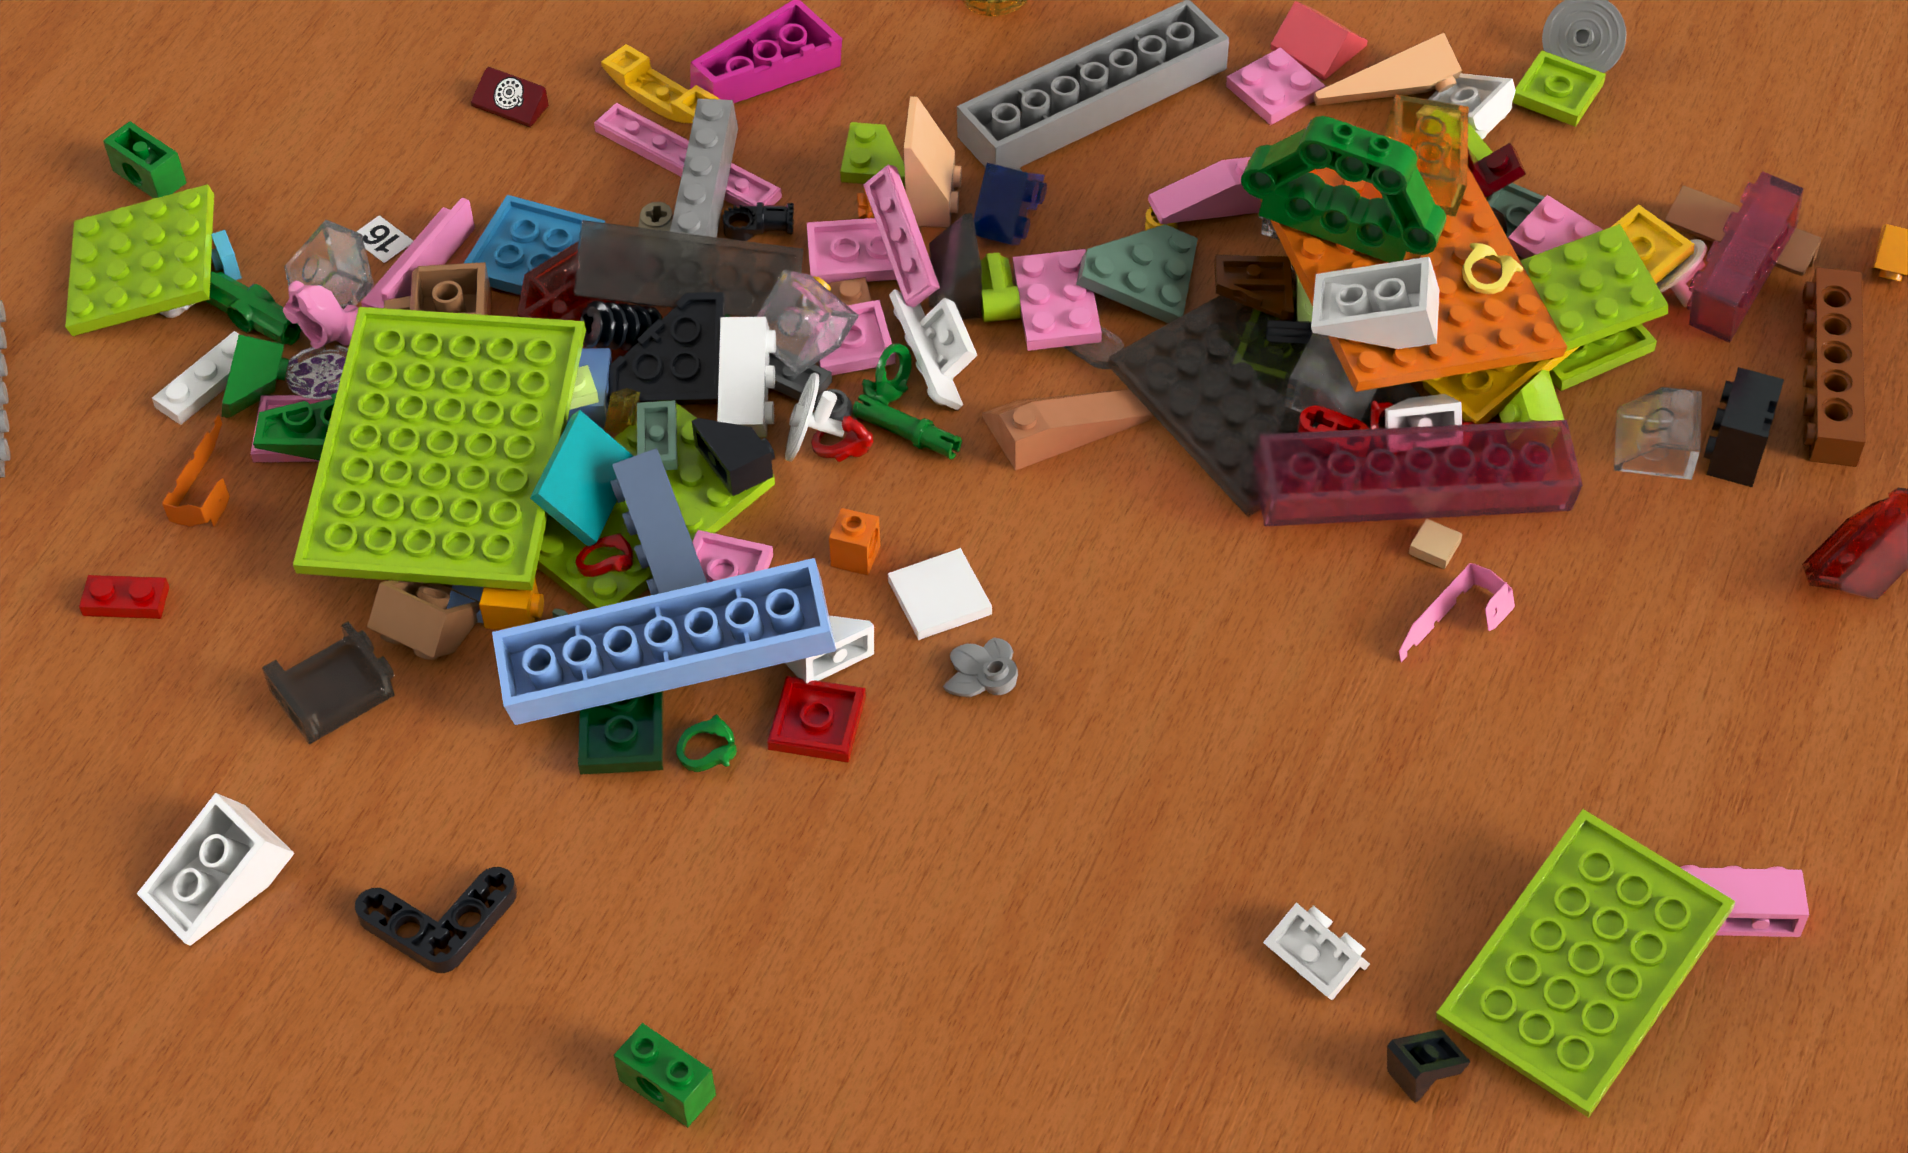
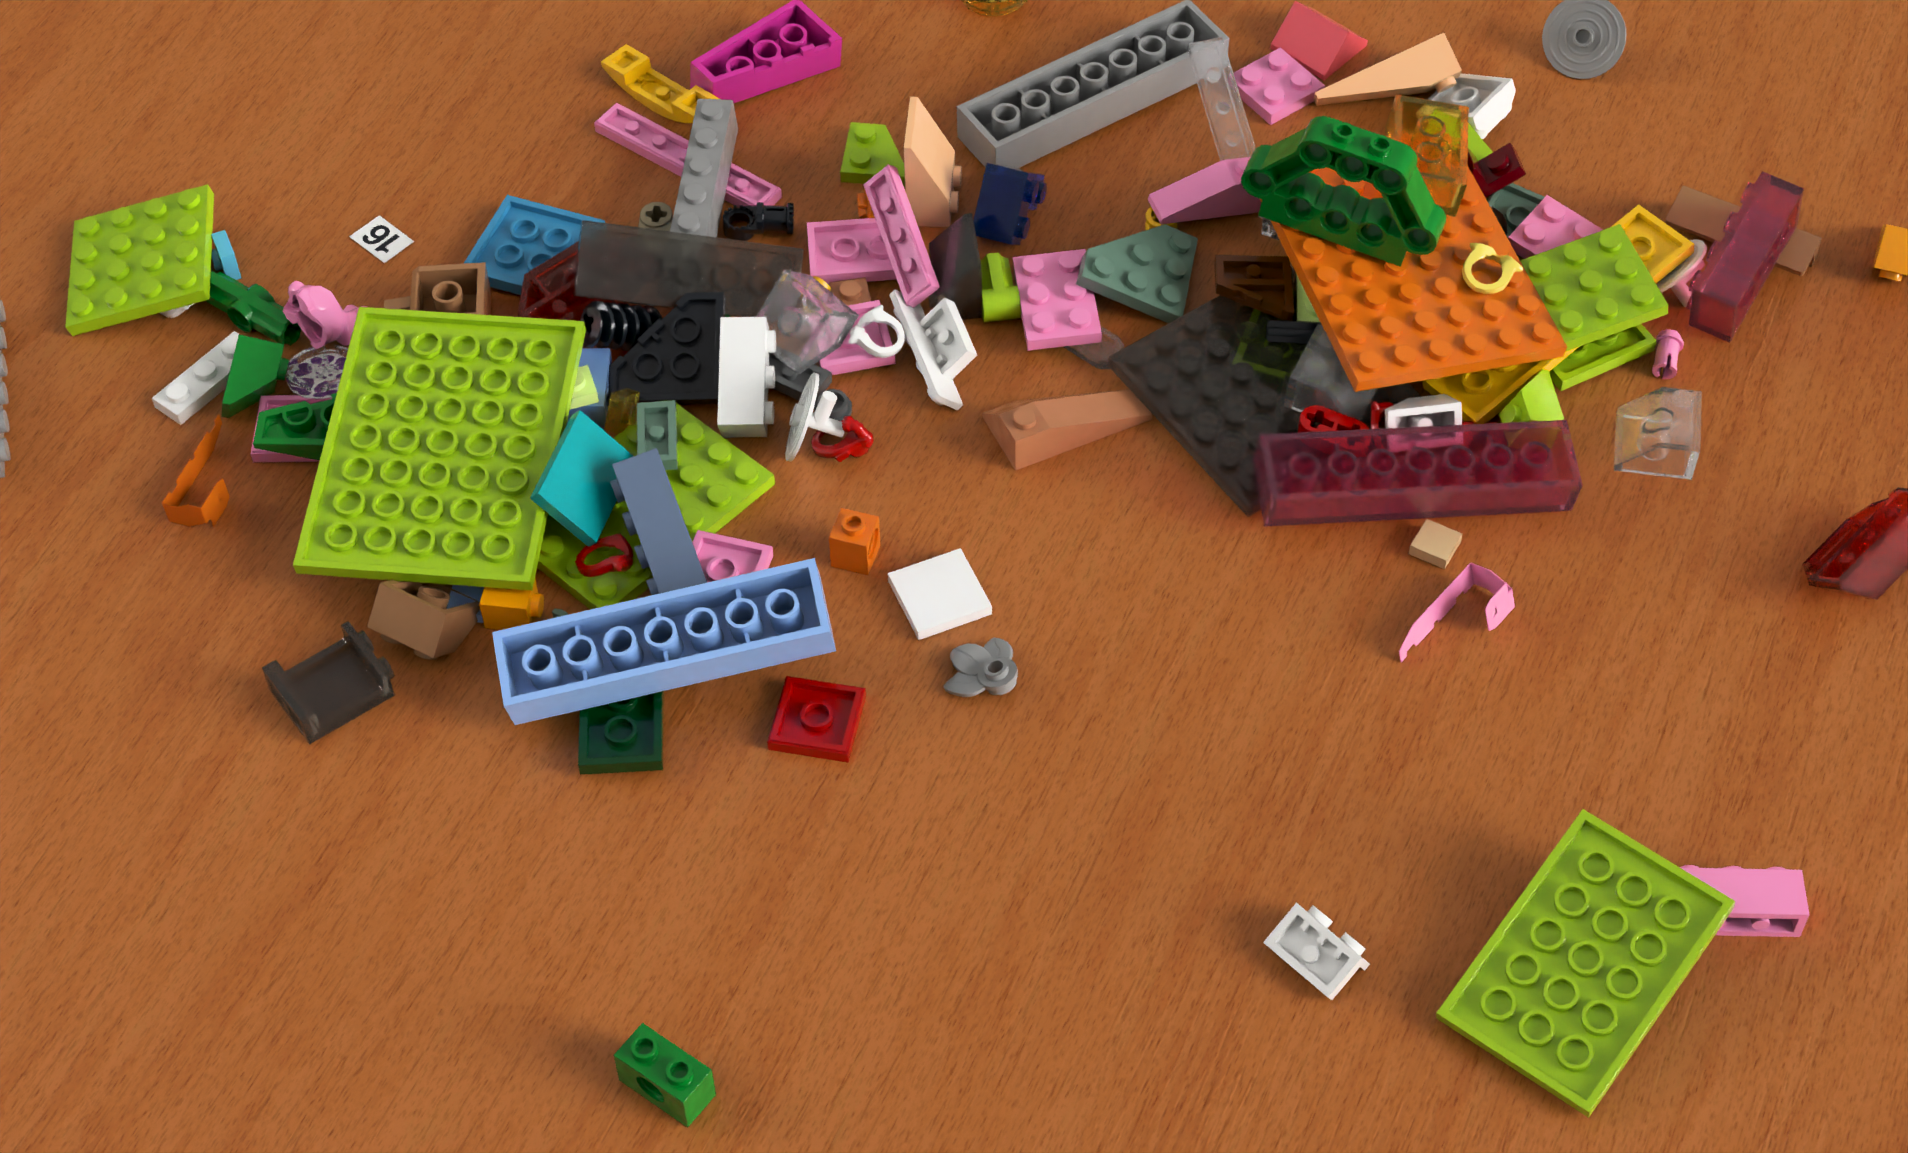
red plate [79,575,169,619] -> none
green brick [103,121,187,198] -> none
white slope [137,793,294,946] -> none
clear slope [284,219,374,310] -> none
black beam [355,867,517,973] -> none
bright pink panel [361,198,475,308] -> none
dark red slope [471,67,549,127] -> none
green piece [676,714,737,772] -> none
black slope [692,418,775,496] -> none
white slope [785,615,874,683] -> none
green pin [852,394,962,460] -> none
green piece [862,343,912,406] -> none
white slope [1311,257,1440,349] -> none
black slope [1387,1029,1470,1103] -> none
lime plate [1512,50,1606,127] -> none
black wedge [1703,367,1784,487] -> none
dark orange brick [1802,267,1865,467] -> none
none -> white piece [849,305,905,358]
none -> clear tile [1187,37,1256,161]
none -> bright pink pin [1652,329,1684,379]

